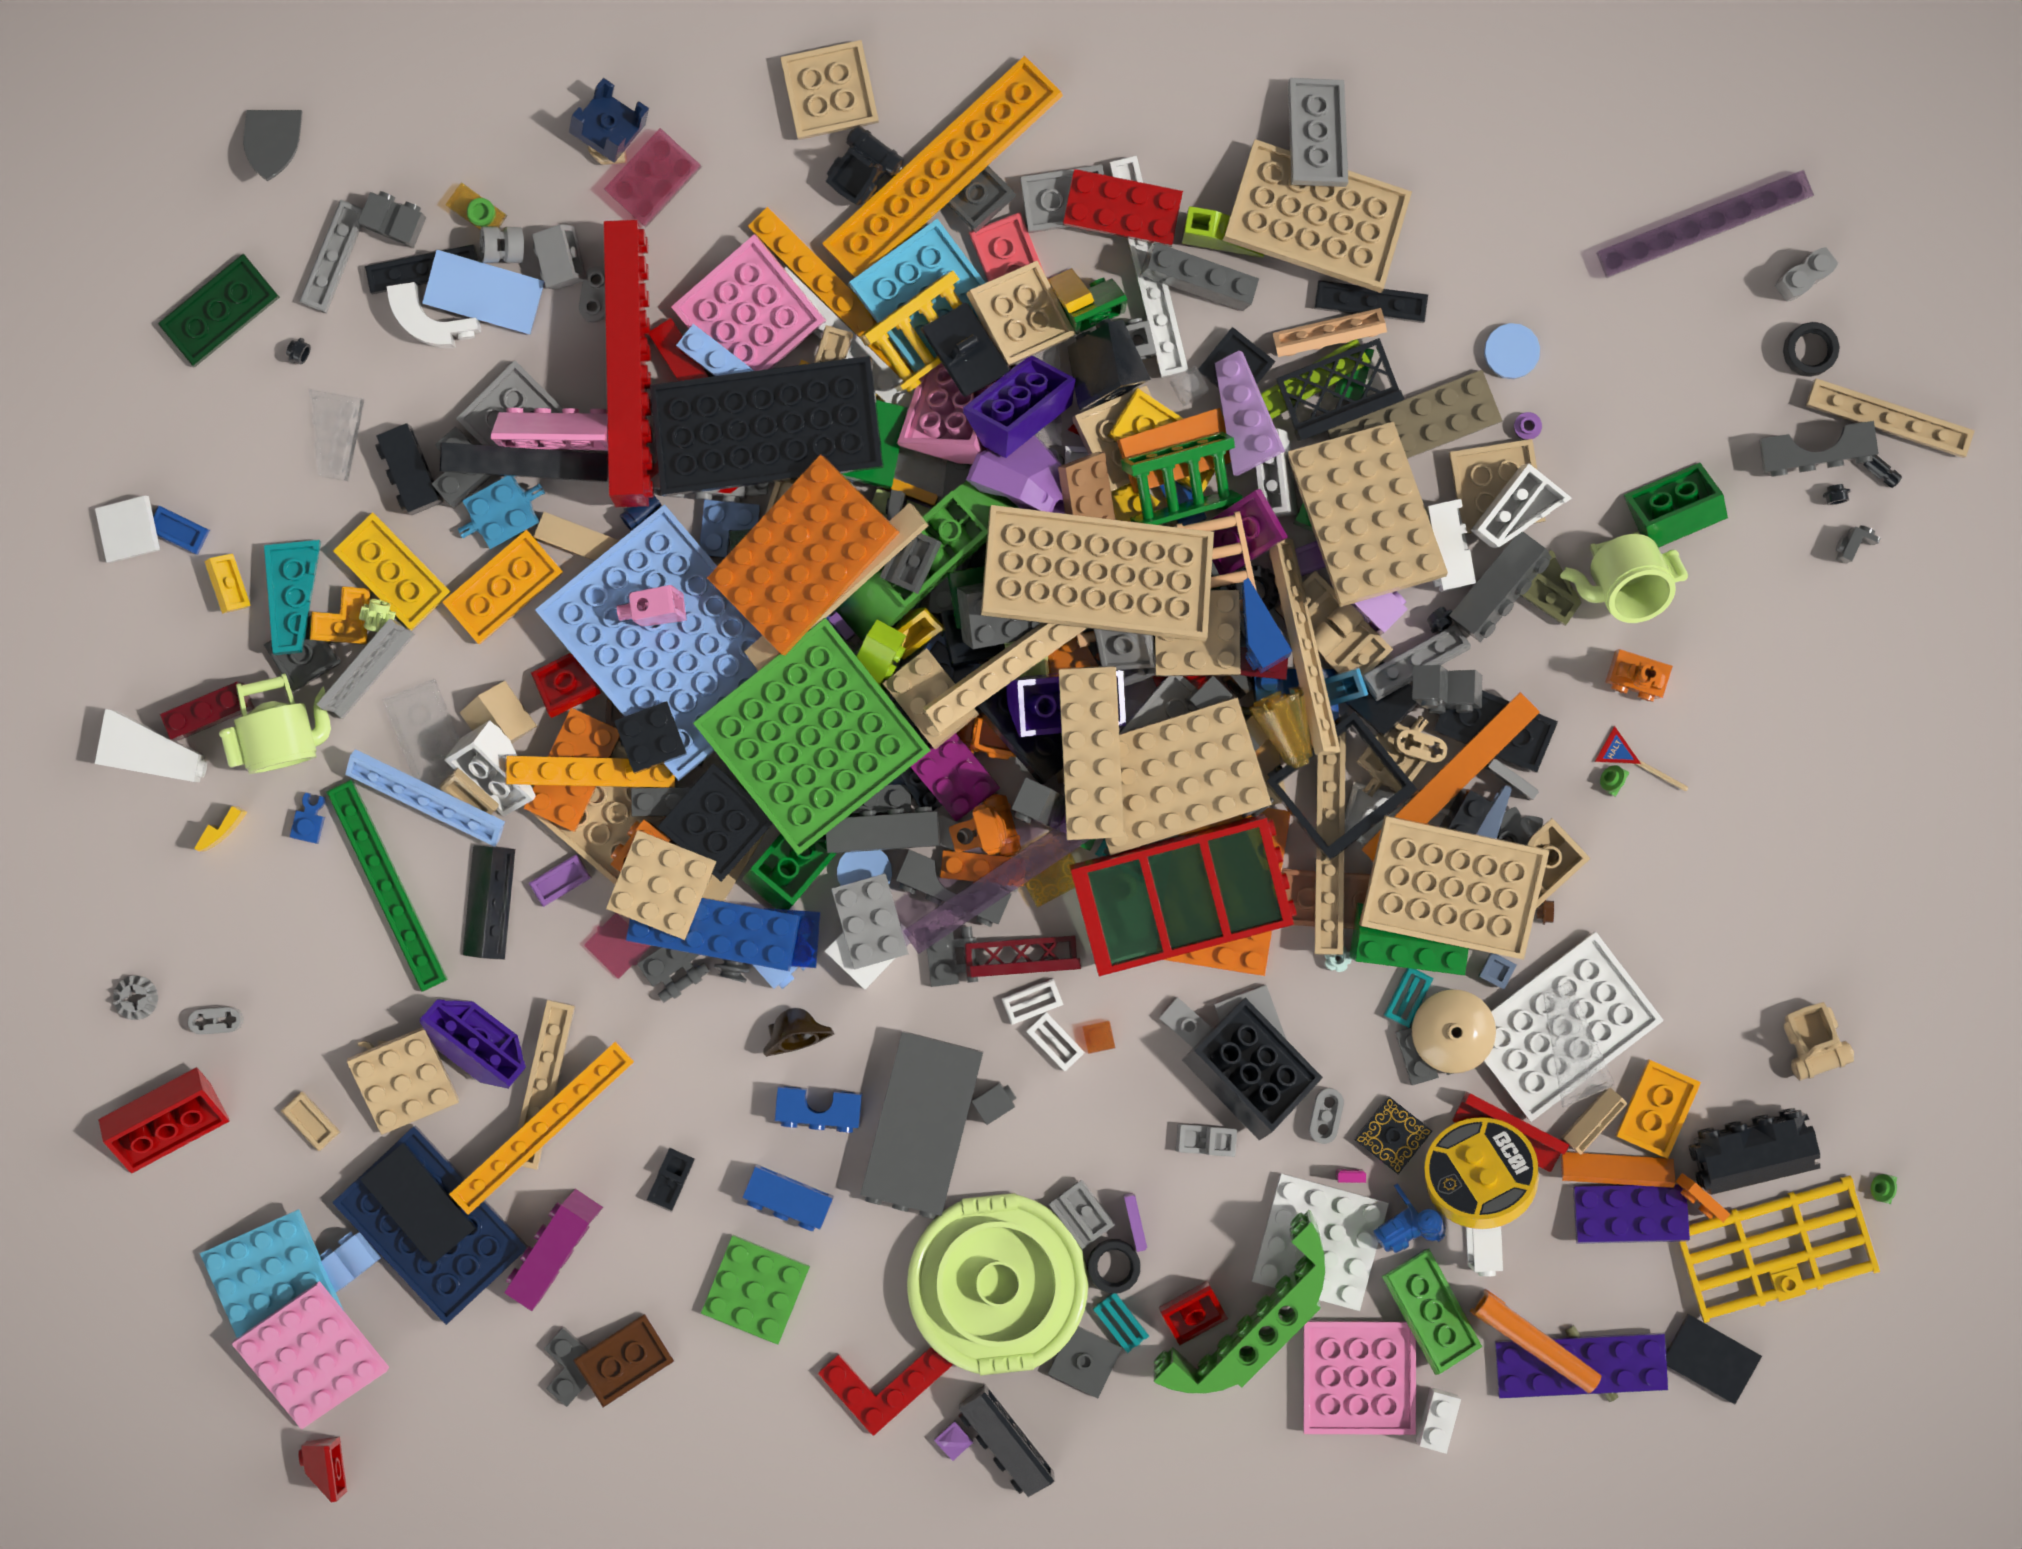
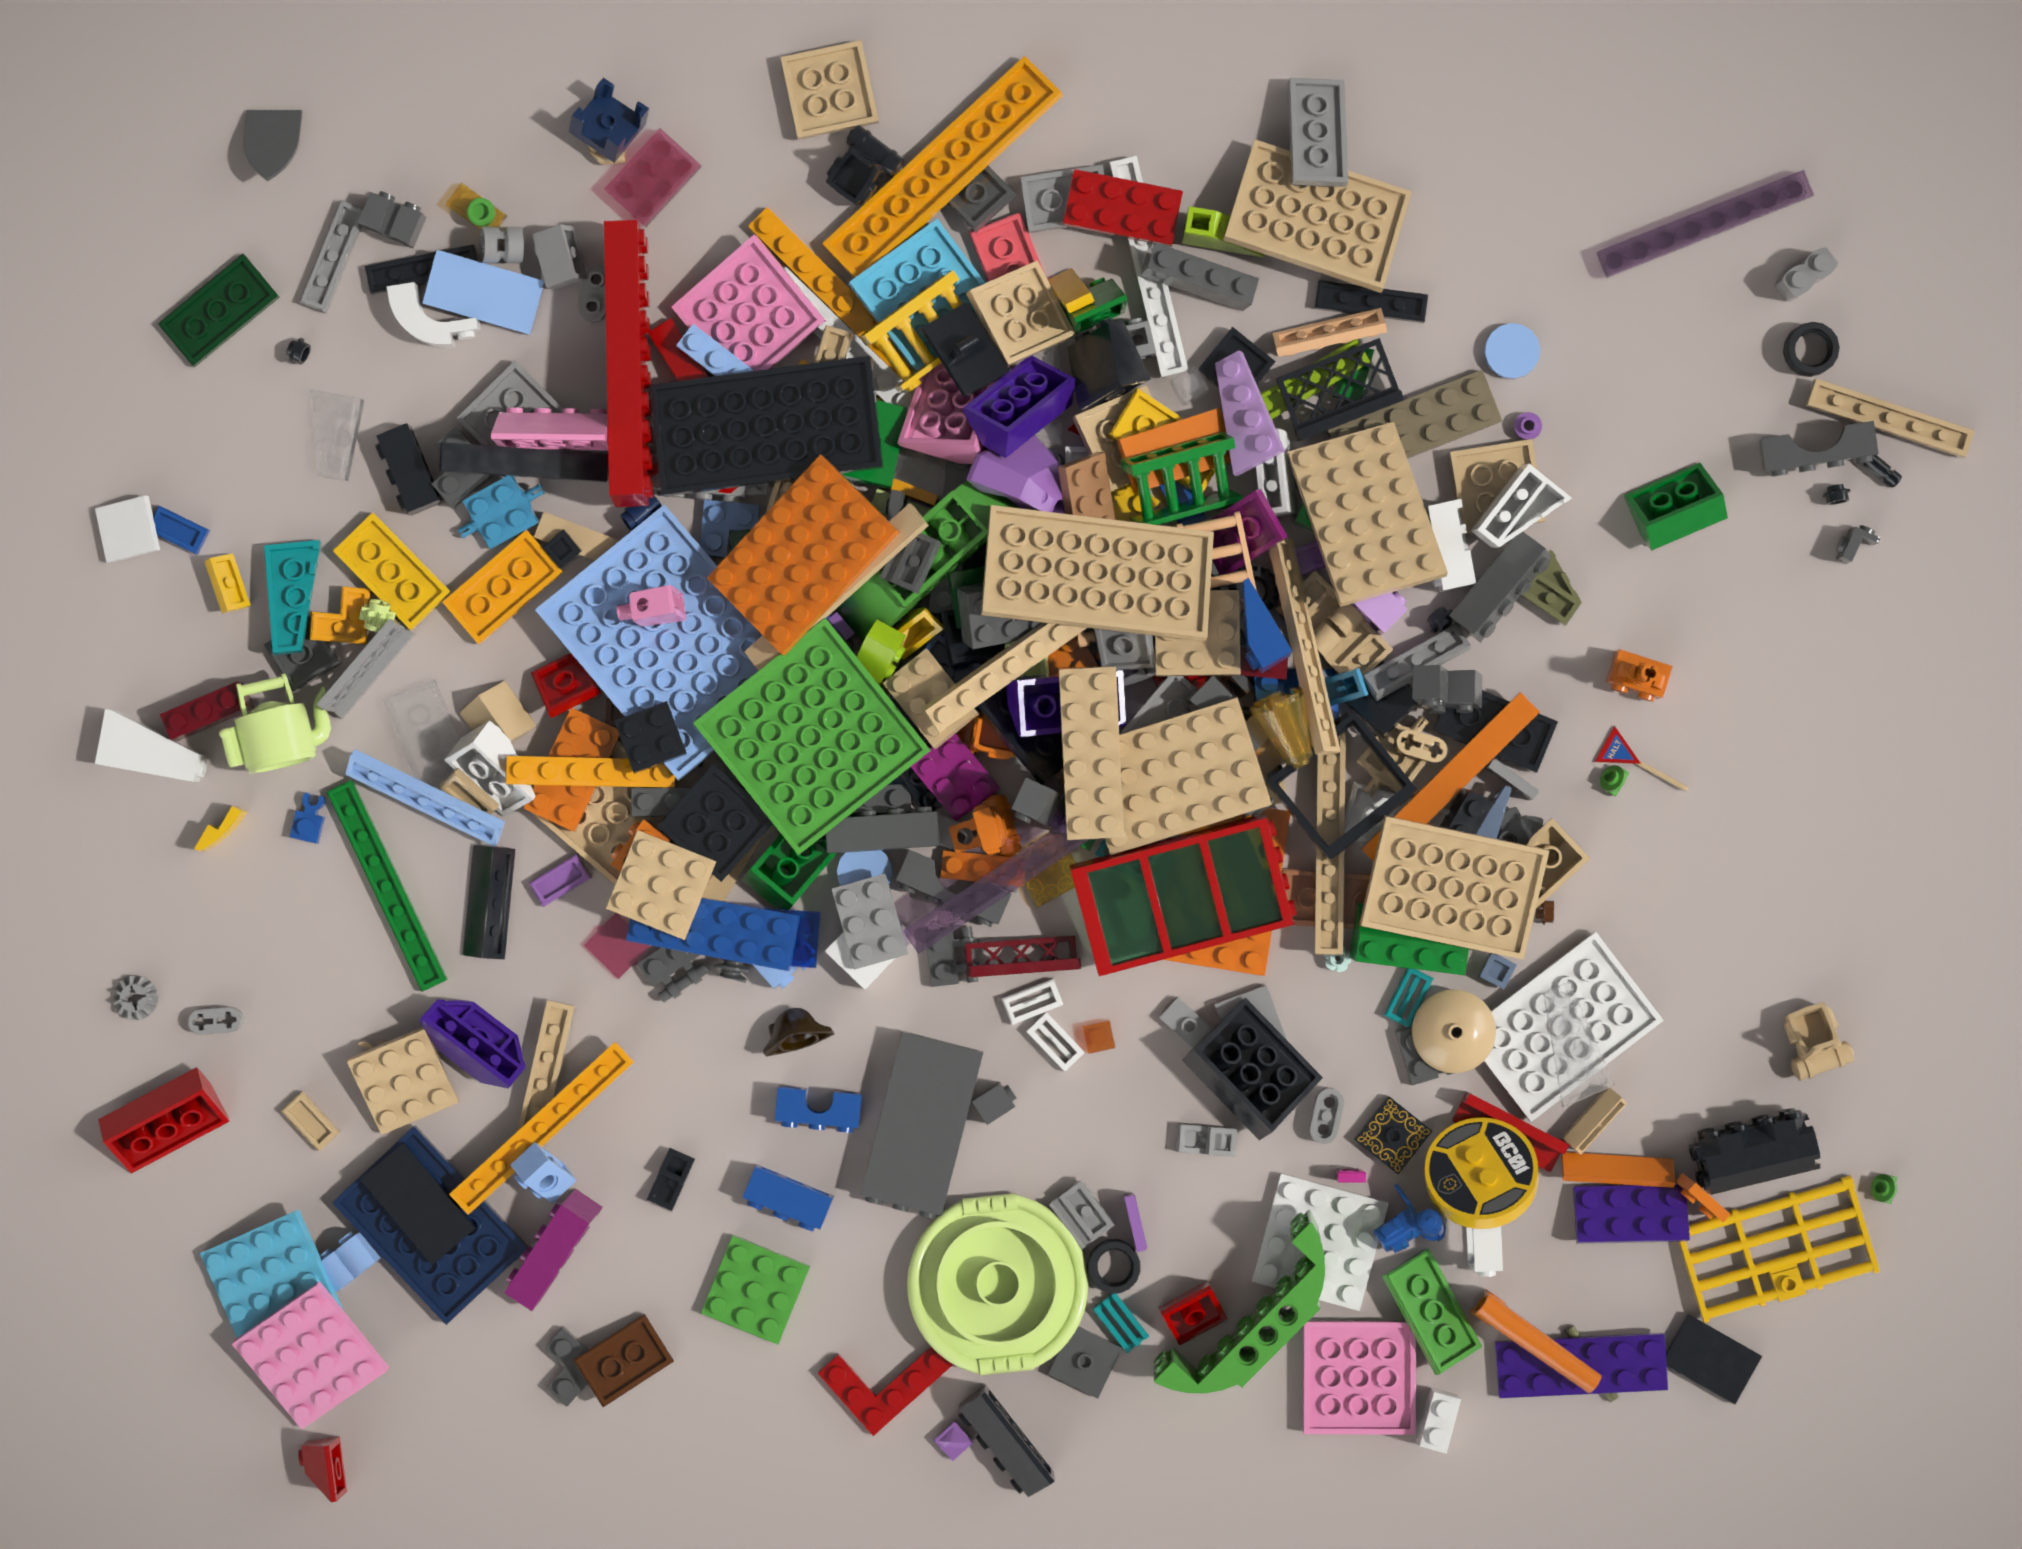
yellowish green piece [1560,531,1688,623] -> none
light orange plate [1615,1059,1701,1159] -> none
none -> light blue brick [511,1142,577,1204]
none -> black tile [543,529,582,569]

